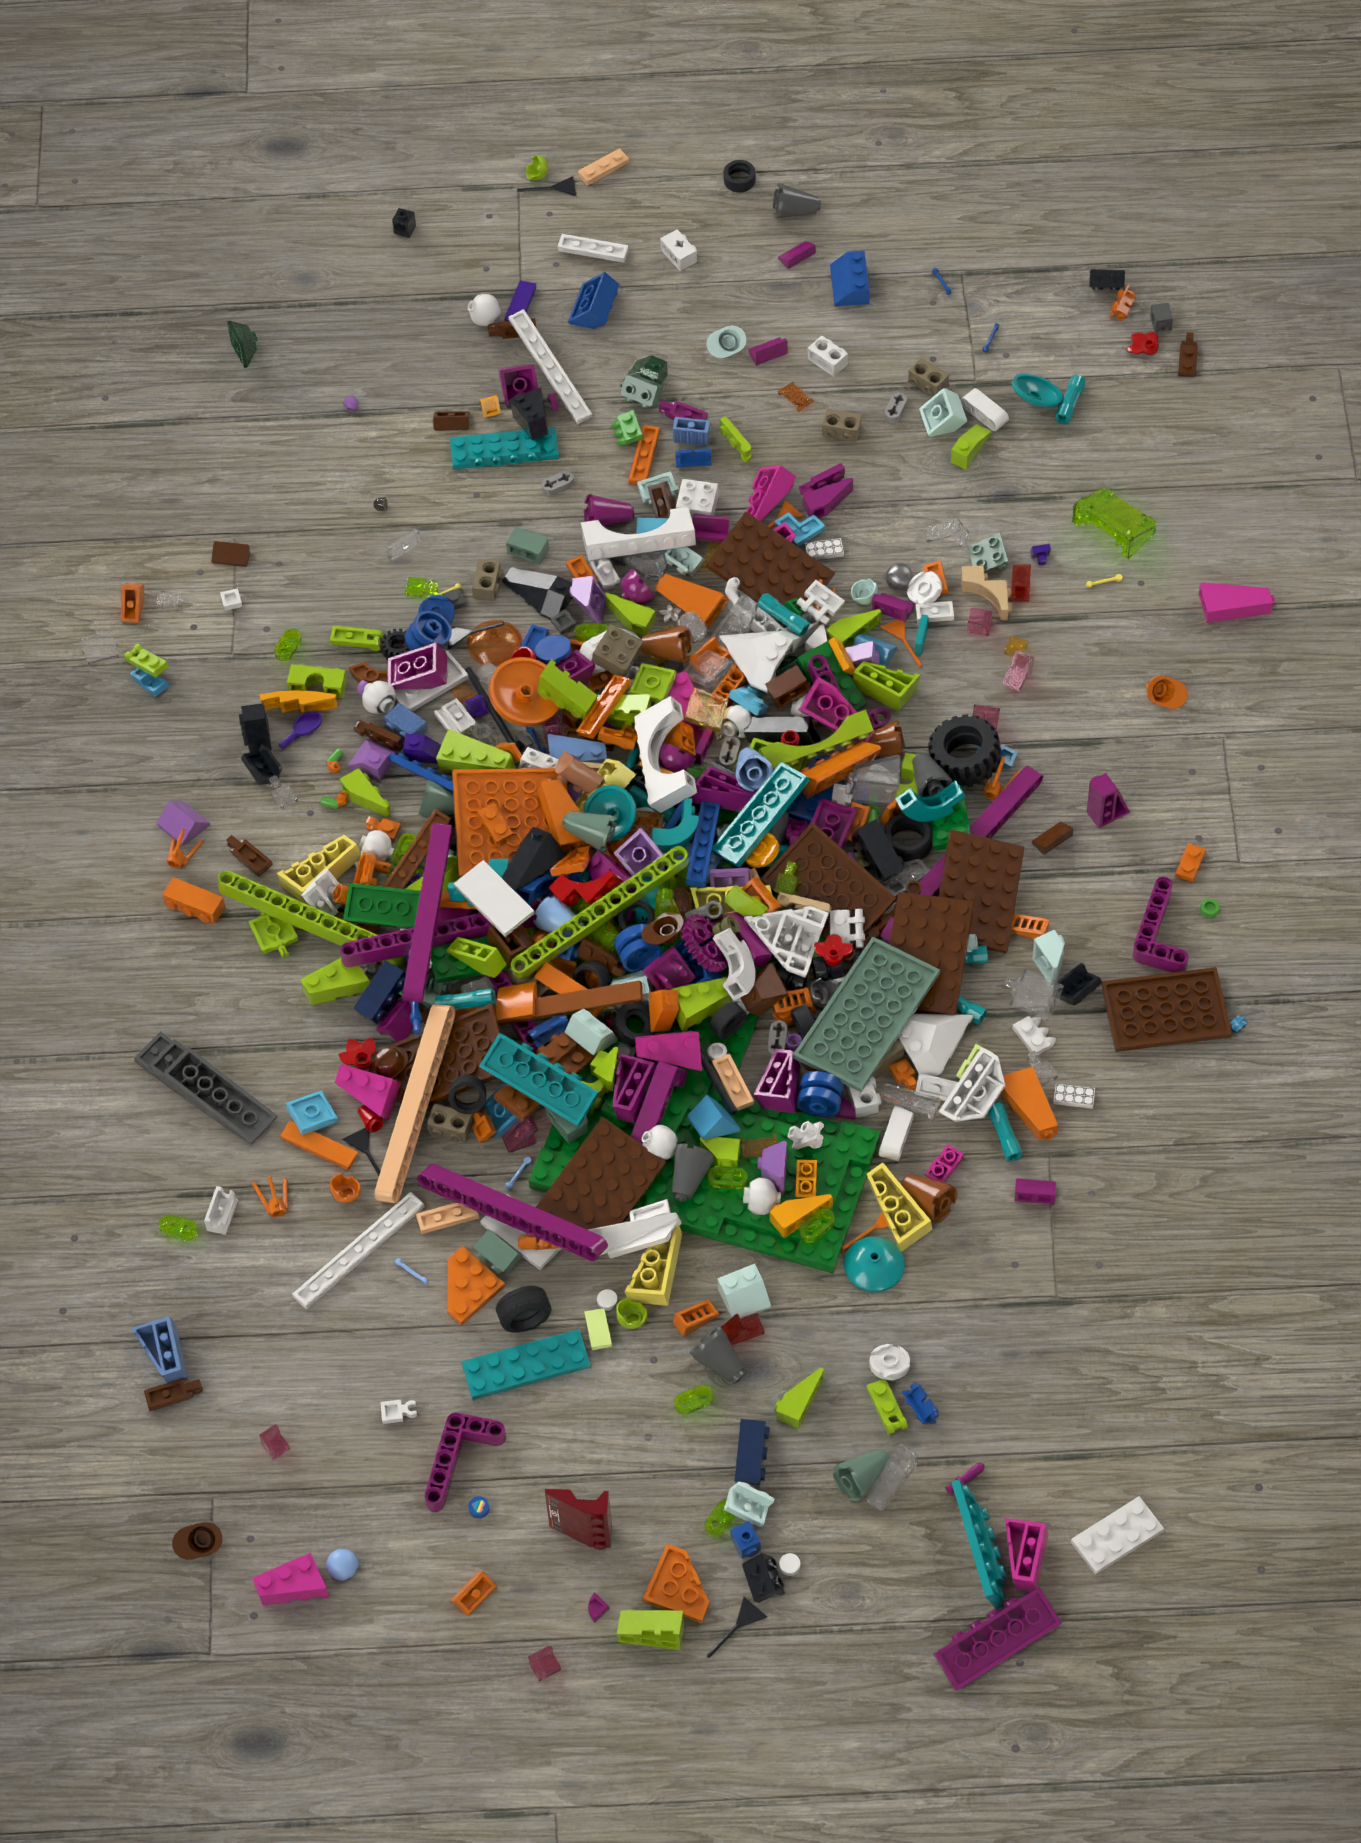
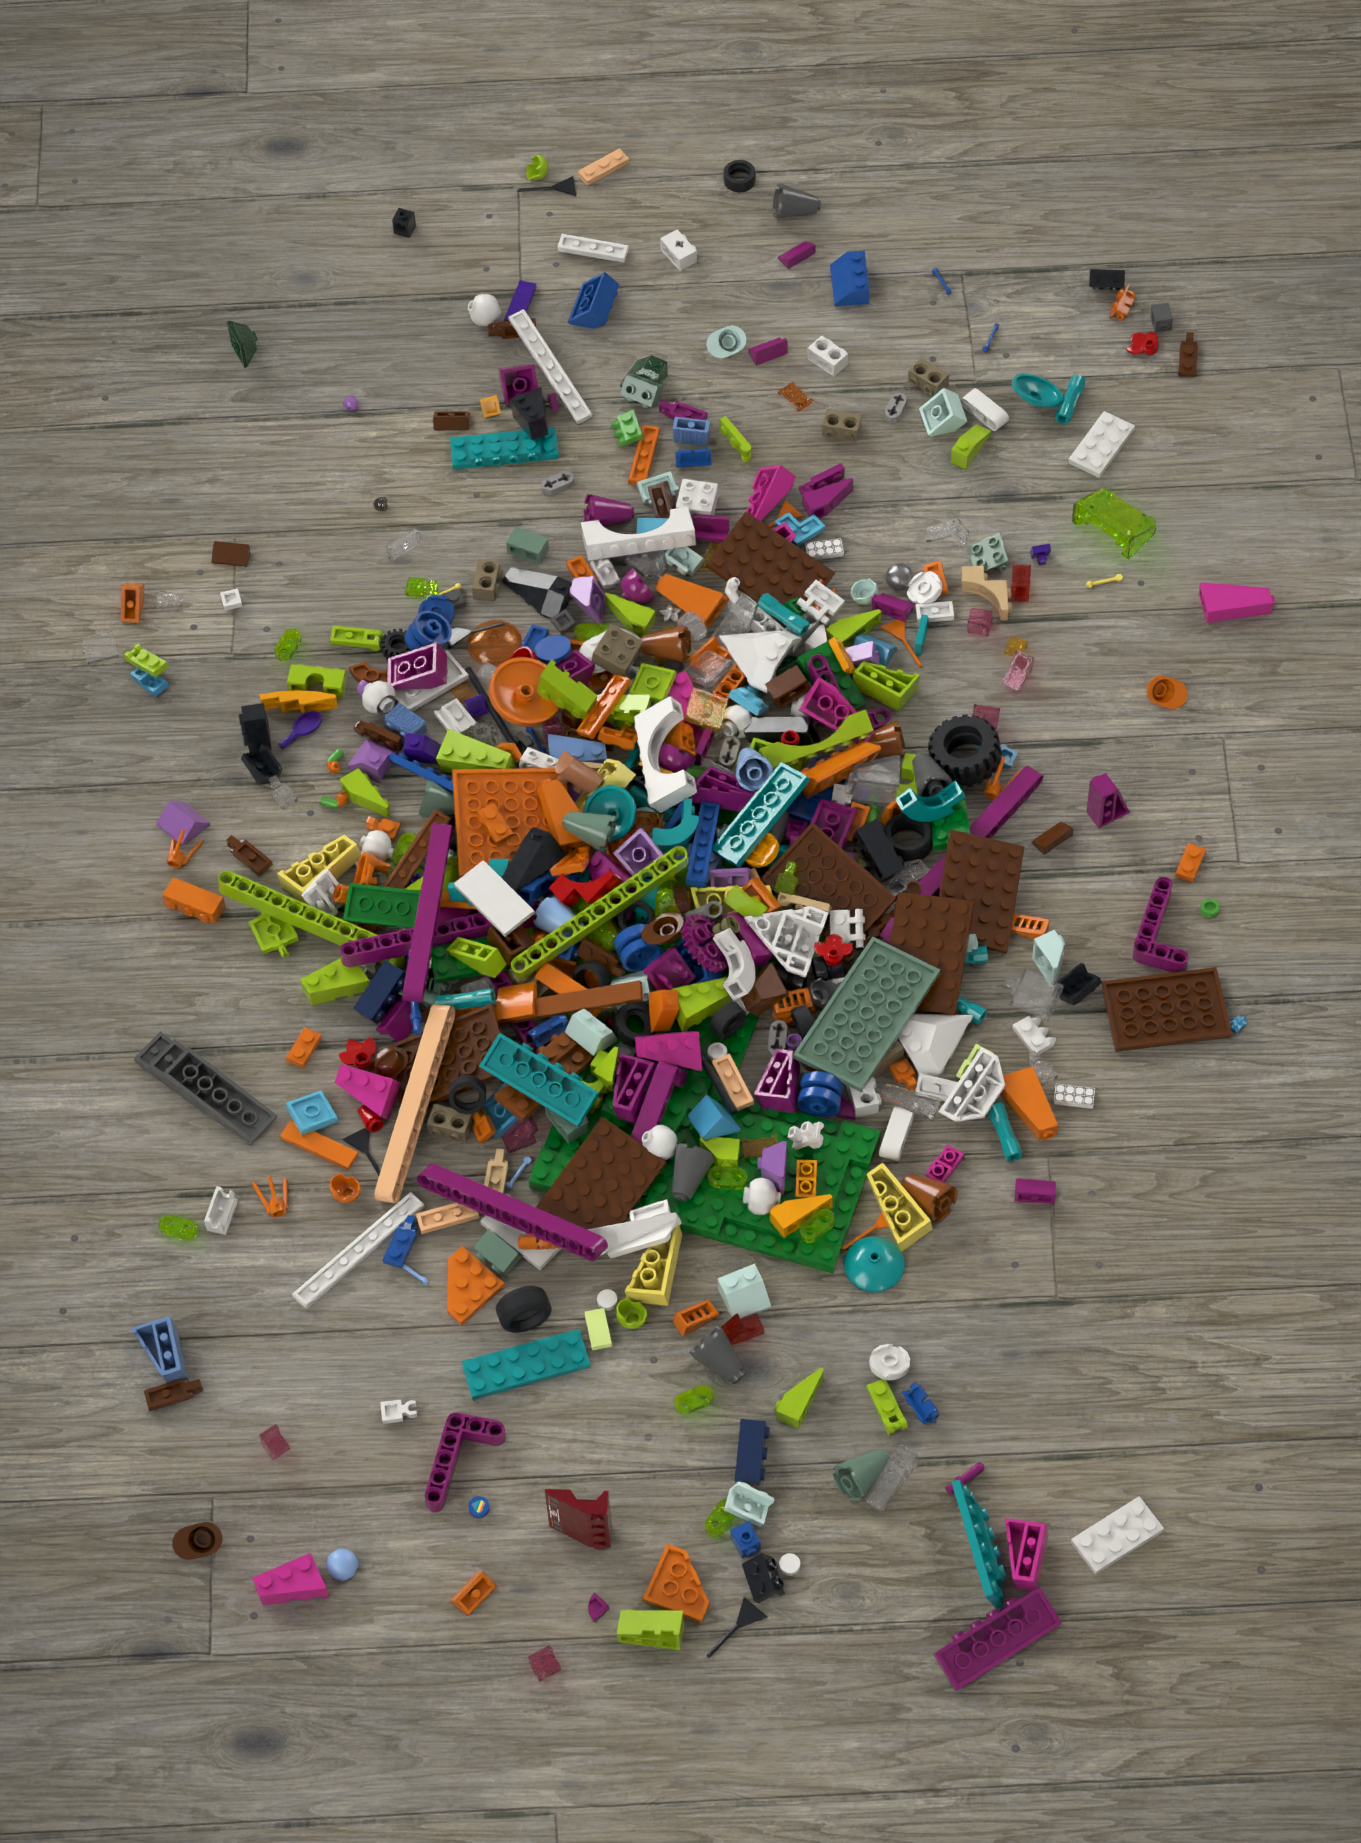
none -> orange plate [286,1027,322,1069]
none -> blue hinge [383,1215,417,1268]
none -> tan hinge [484,1149,509,1194]
none -> white plate [1068,411,1135,478]

